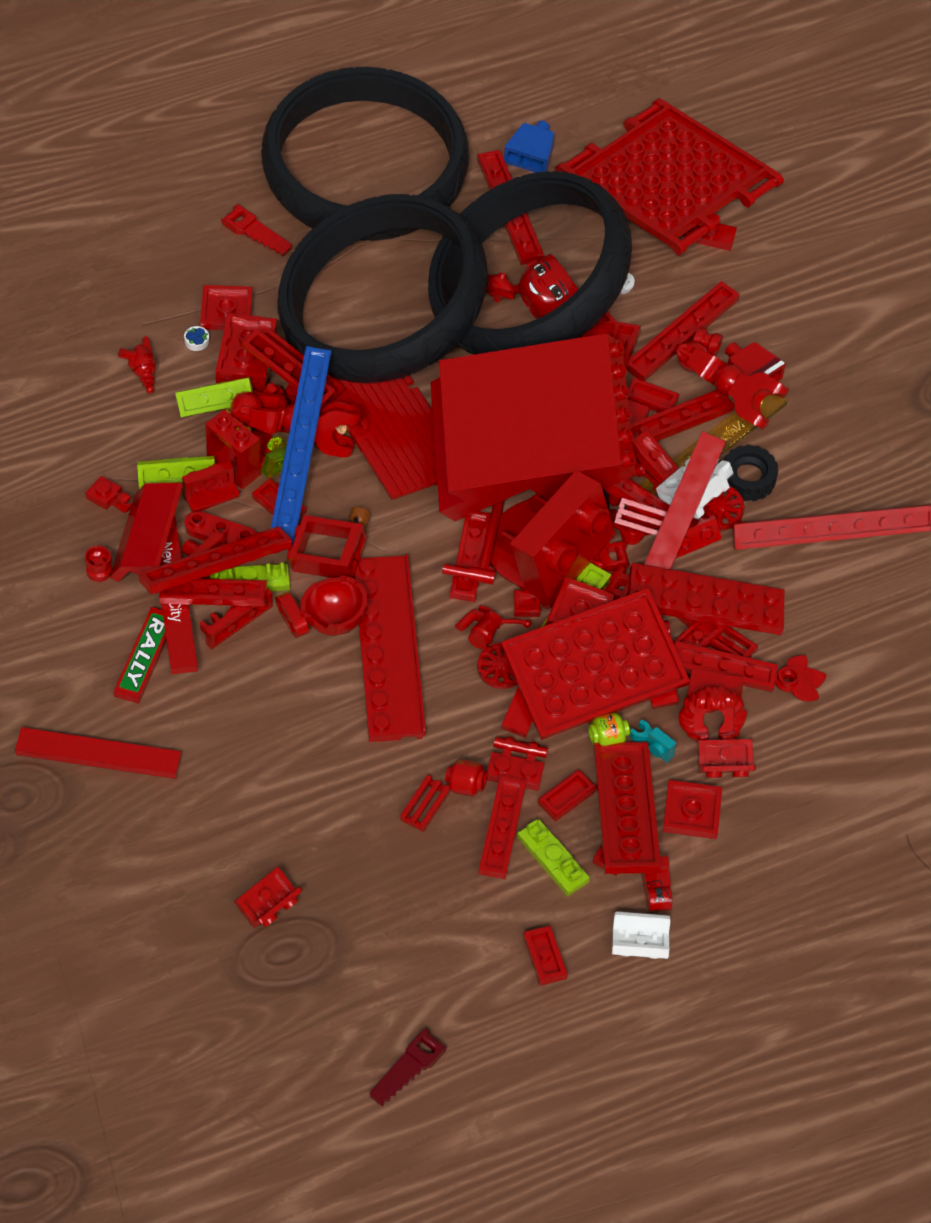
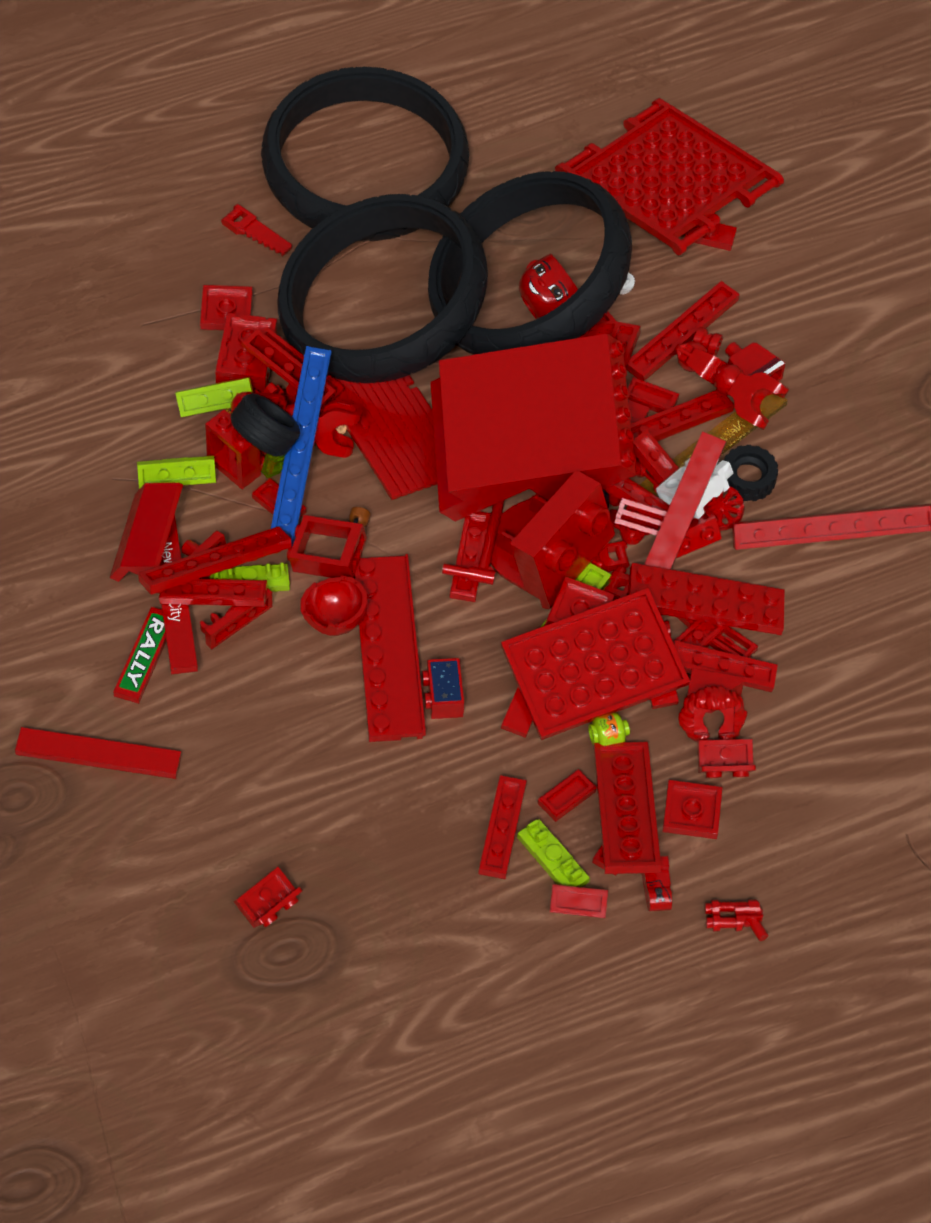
red plate [85,476,132,513] -> none
red wheel [85,546,112,582] -> none
red piece [118,336,156,394] -> none
red bracket [182,460,239,512] -> none
tile [184,326,209,351] -> none
red plate [184,511,257,544] -> none
red beam [275,592,309,638] -> none
dark red piece [370,1028,447,1107] -> none
red tile [400,775,451,832] -> none
red head [445,759,487,797] -> none
red piece [455,605,531,649] -> none
red tile [477,150,544,265] -> none
red wheel [477,643,517,689] -> none
red piece [486,272,520,302] -> none
red plate [487,736,548,791] -> none
blue torso [504,120,555,173] -> none
red tile [513,590,541,617] -> none
red plate [523,926,568,986] -> none
white bracket [612,912,670,959] -> none
teal plate [629,719,677,763] -> none
red plate [775,655,827,702] -> none
none -> black tyre [231,393,300,457]
none -> brick [422,658,464,719]
none -> red tile [550,884,608,918]
none -> red piece [704,899,769,941]

